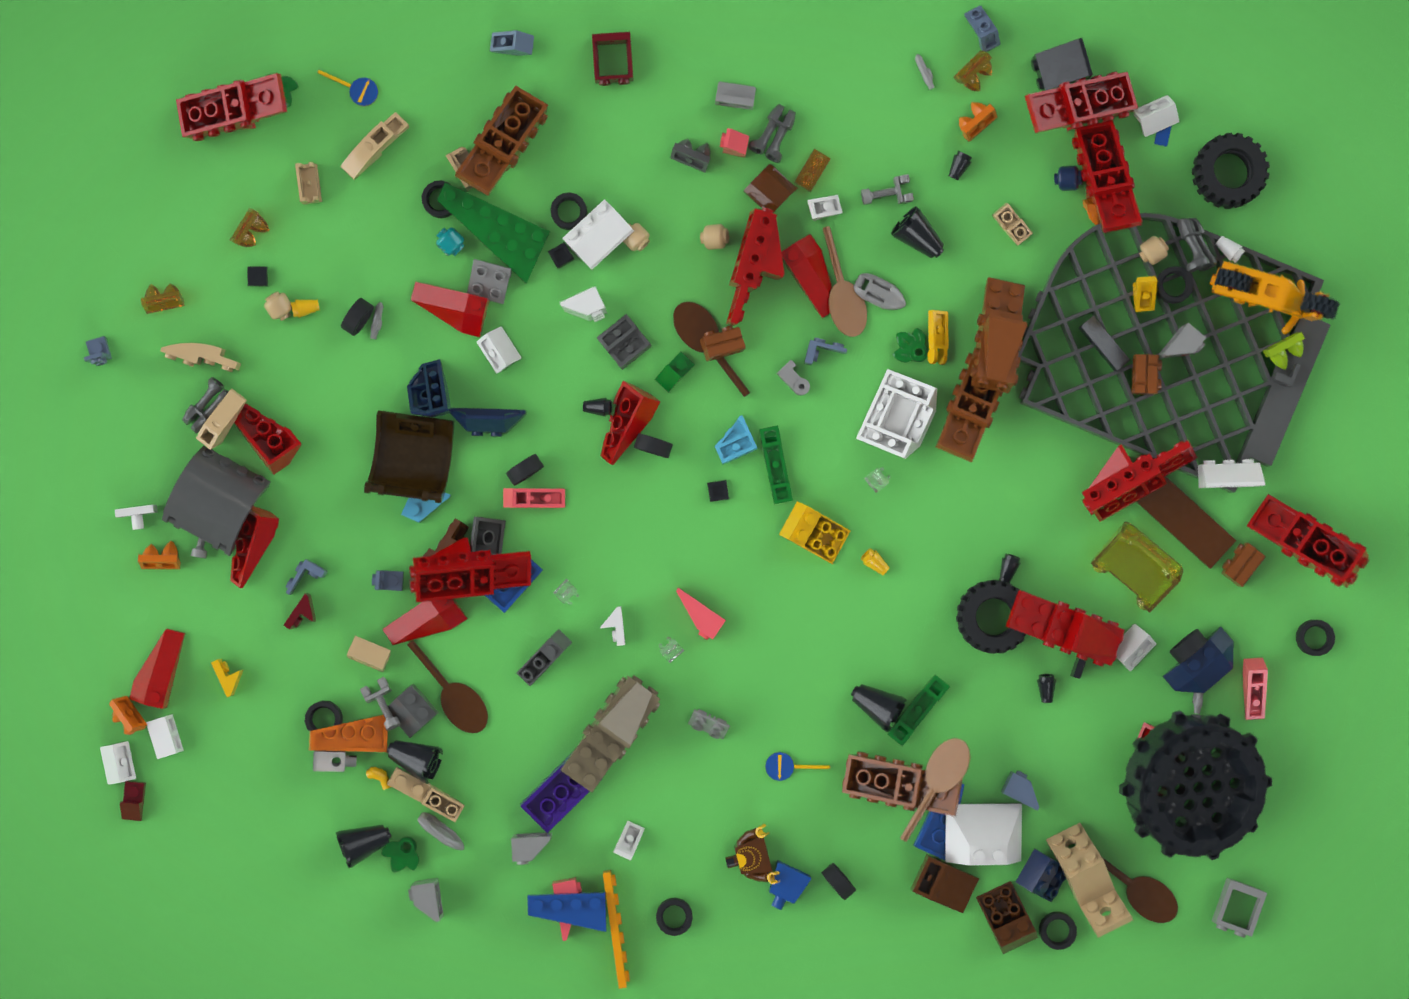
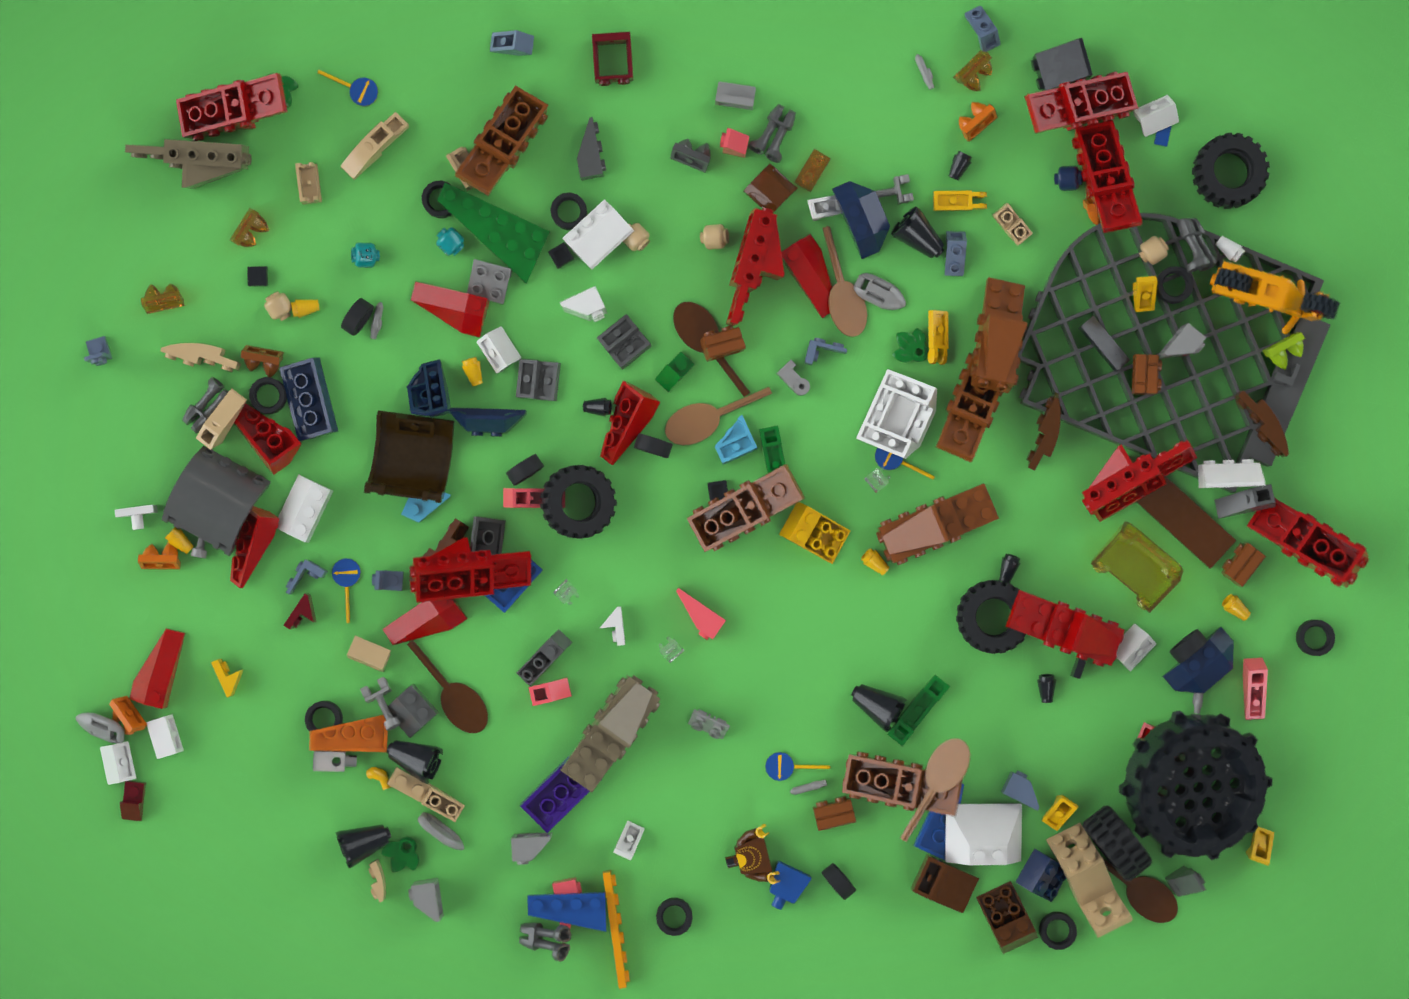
light grey window [1212,878,1267,938] -> none
none -> light grey piece [75,712,125,744]
none -> dark tan wedge [125,139,252,189]
none -> yellow cone [165,527,194,554]
none -> dark orange tile [241,345,284,378]
none -> black tyre [249,377,287,414]
none -> white slope [278,474,333,543]
none -> dark blue slope [279,357,338,441]
none -> blue piece [332,558,361,623]
none -> teal head [351,243,380,268]
none -> tan slope [368,859,386,902]
none -> yellow cone [462,357,483,386]
none -> dark grey slope [516,359,561,401]
none -> dark grey piece [519,923,571,962]
none -> coral slope [528,678,572,706]
none -> black tyre [540,465,617,539]
none -> dark grey slope [577,117,606,181]
none -> medium nougat piece [665,387,772,445]
none -> dark orange wedge [687,464,805,552]
none -> light grey piece [790,779,827,795]
none -> dark orange brick [813,796,856,831]
none -> dark blue wedge [832,181,890,259]
none -> blue piece [875,448,935,479]
none -> dark orange wedge [876,483,999,565]
none -> yellow hinge [933,190,987,211]
none -> sand blue bracket [944,231,967,276]
none -> reddish brown slope [1026,392,1061,470]
none -> yellow slope [1041,795,1078,831]
none -> black tyre [1082,806,1152,881]
none -> dark grey slope [1165,866,1206,897]
none -> dark grey slope [1214,484,1276,519]
none -> yellow cone [1222,594,1251,621]
none -> reddish brown slope [1234,390,1289,457]
none -> yellow slope [1246,826,1275,866]

